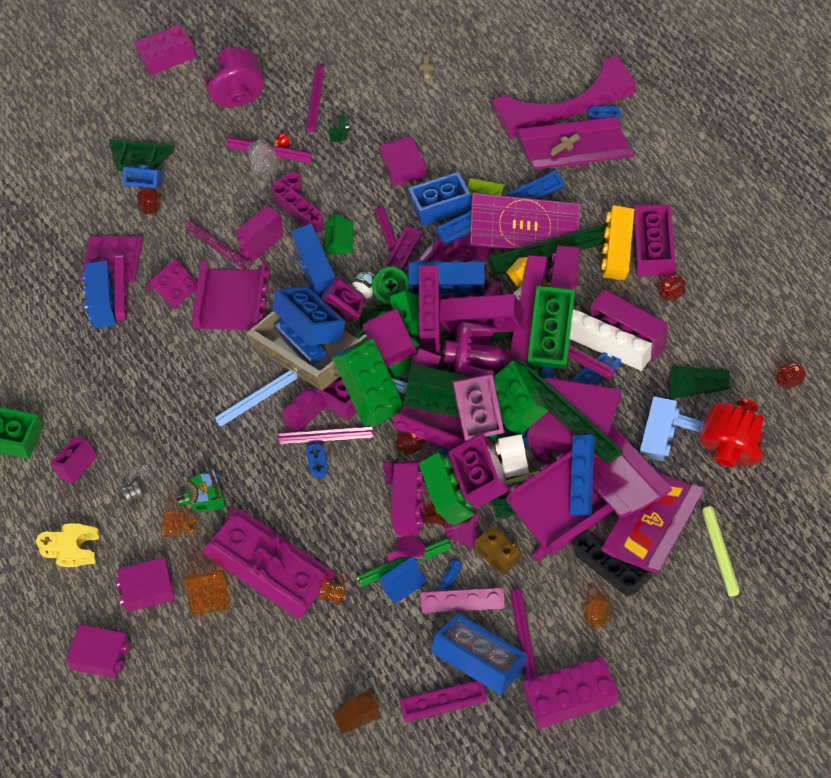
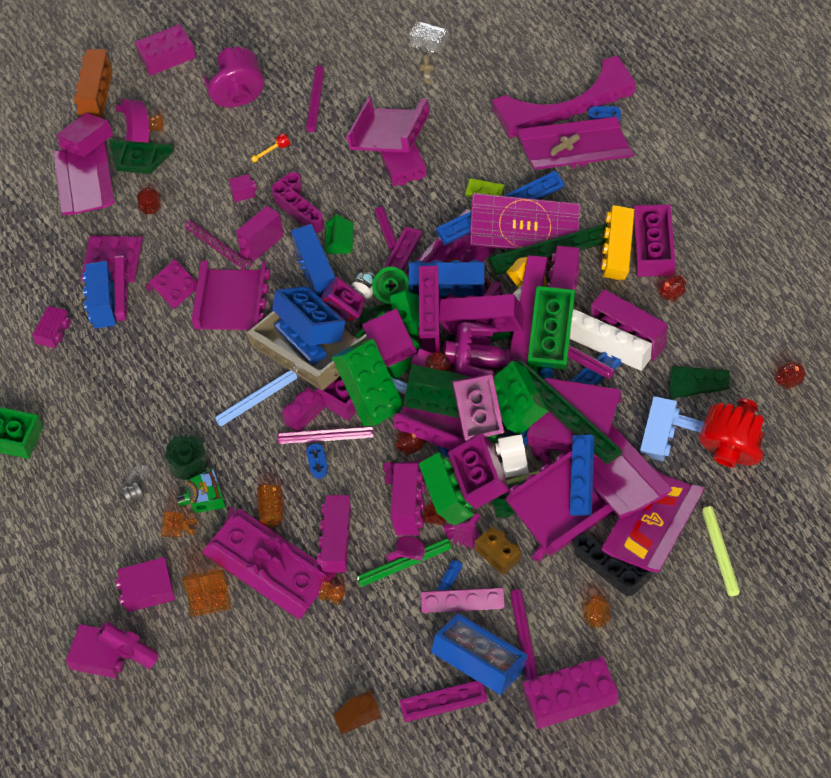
light yellow piece [36,524,100,567] -> none
magenta brick [50,437,97,483] -> none
blue brick [122,165,163,188] -> none
magenta axle [226,137,312,163] -> none
clear brick [248,137,278,180] -> none
dark green bracket [329,114,350,142] -> none
blue panel [379,557,427,604] -> none
blue brick [408,172,472,226] -> none
none -> magenta brick [32,306,71,348]
none -> magenta hinge [53,141,115,215]
none -> magenta brick [56,112,113,157]
none -> dark orange brick [74,49,113,119]
none -> magenta piece [97,621,159,669]
none -> magenta arch [115,98,149,143]
none -> clear orange wheel [148,114,164,133]
none -> clear green brick [165,435,208,481]
none -> magenta brick [228,174,257,202]
none -> clear orange piece [257,484,284,528]
none -> magenta brick [317,495,351,573]
none -> magenta panel [346,96,430,153]
none -> clear brick [409,21,449,53]
none -> clear red head [425,352,450,372]

